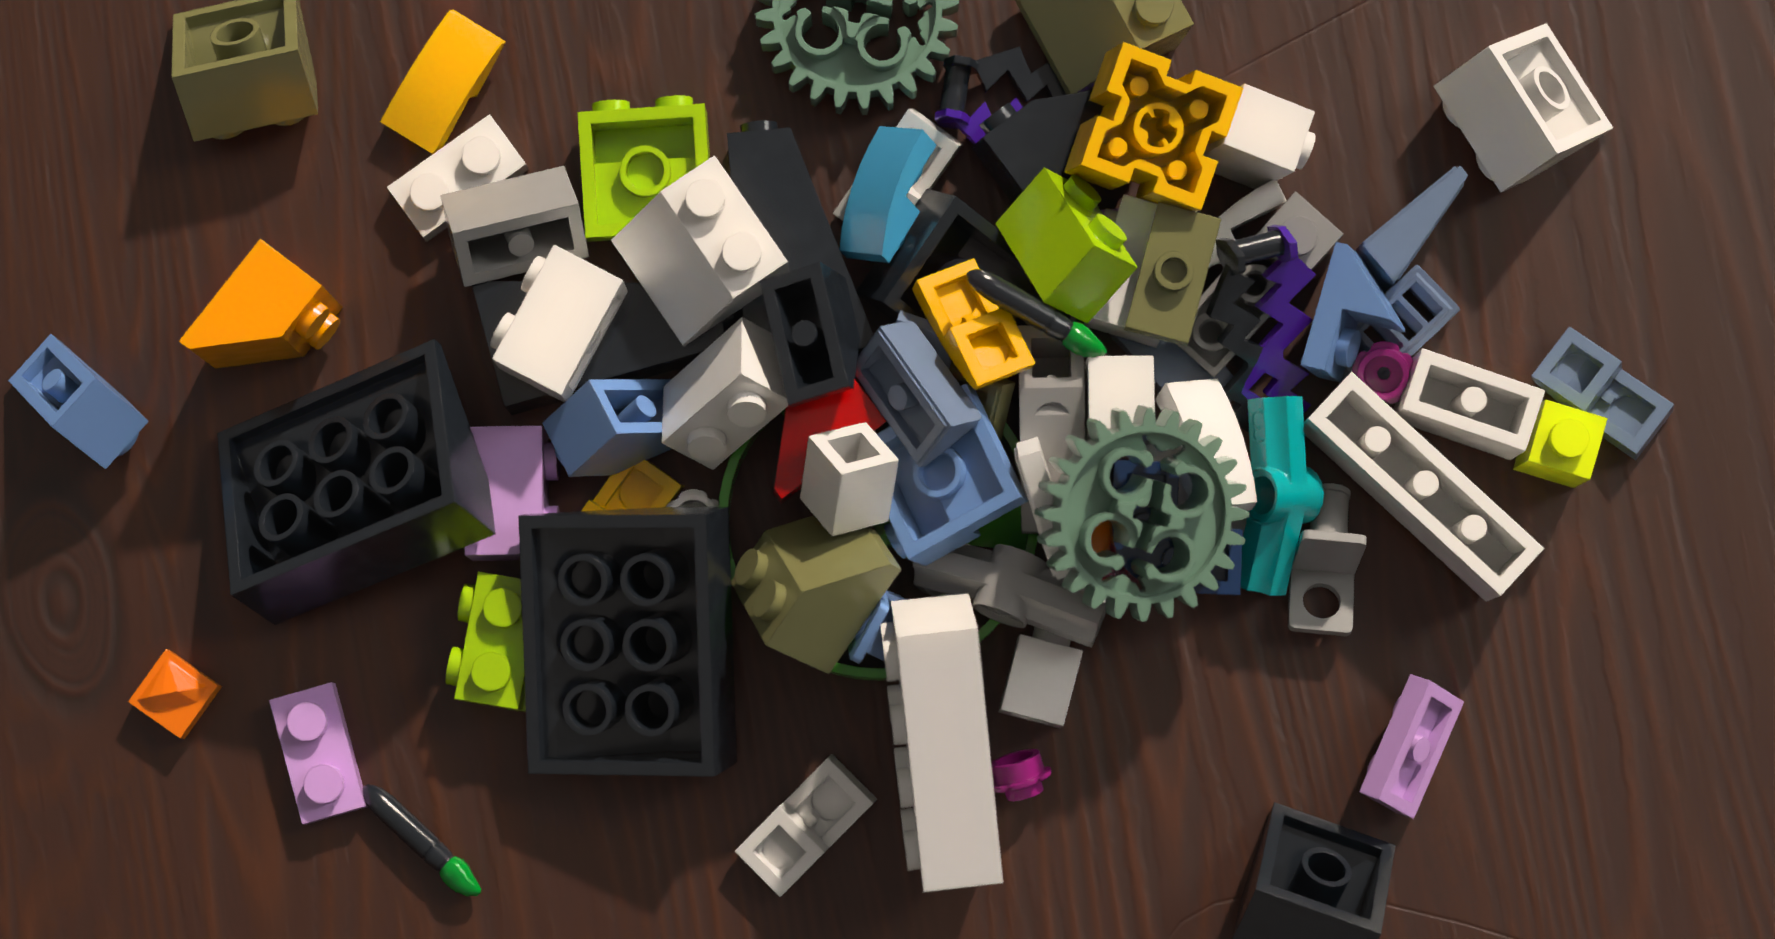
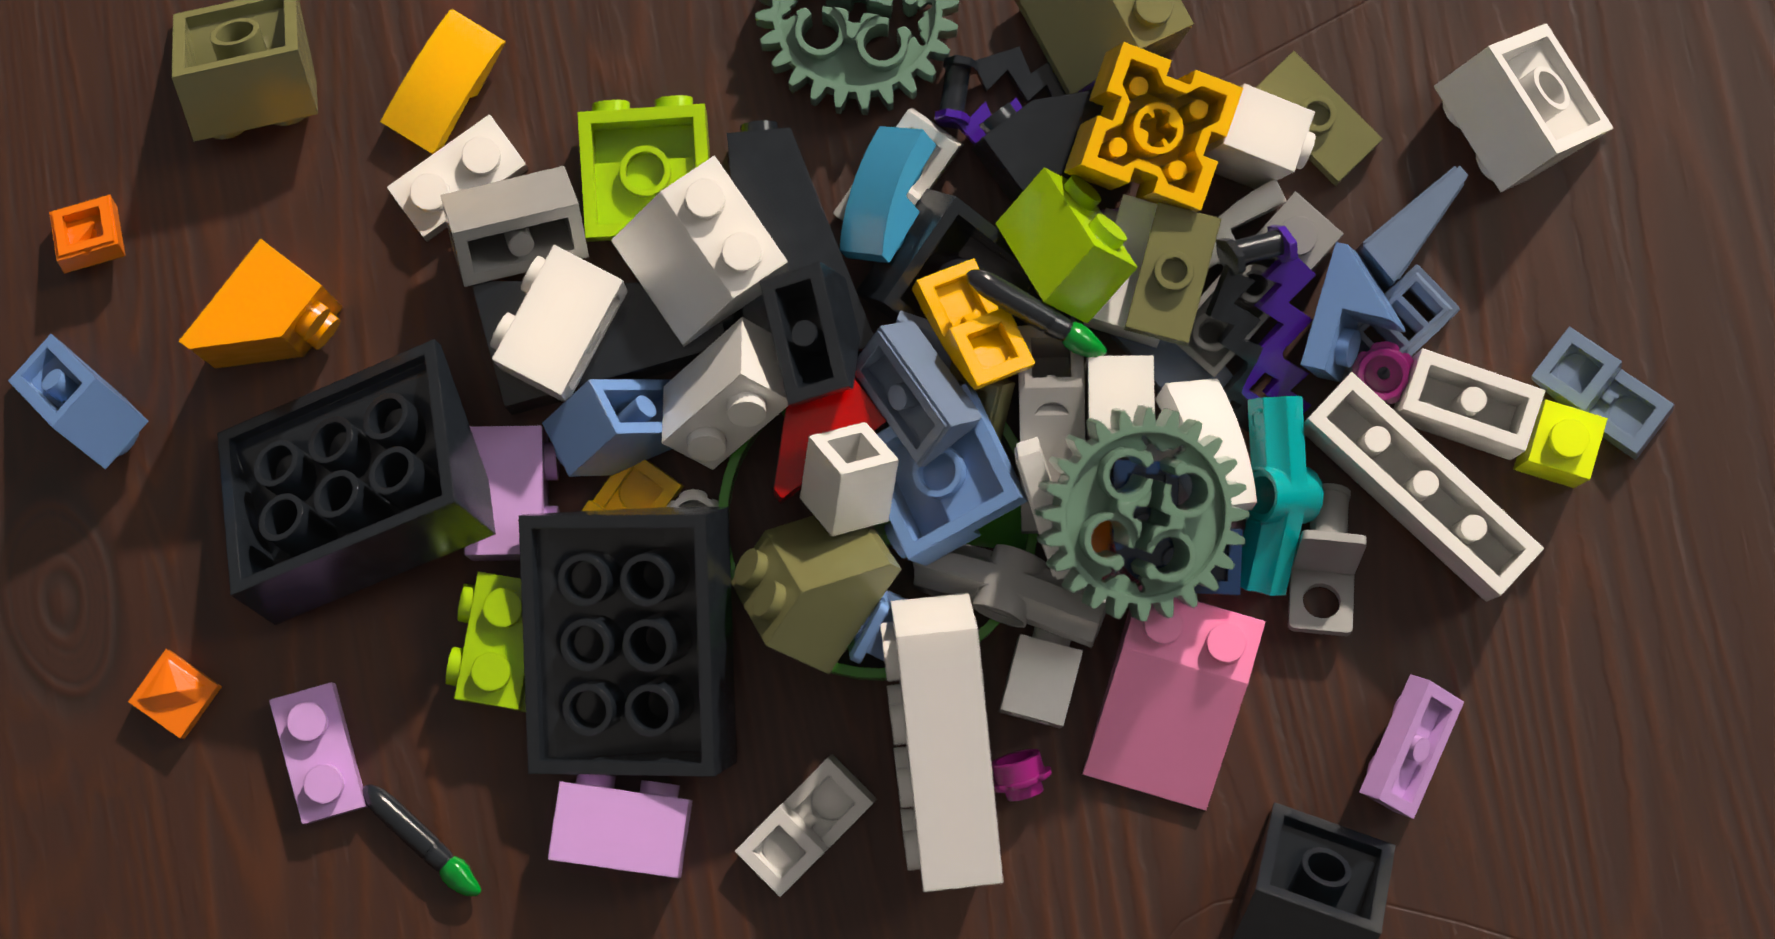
none -> orange tile [49,194,126,274]
none -> lavender brick [548,774,692,878]
none -> bright pink slope [1082,585,1266,811]
none -> olive plate [1256,51,1383,186]

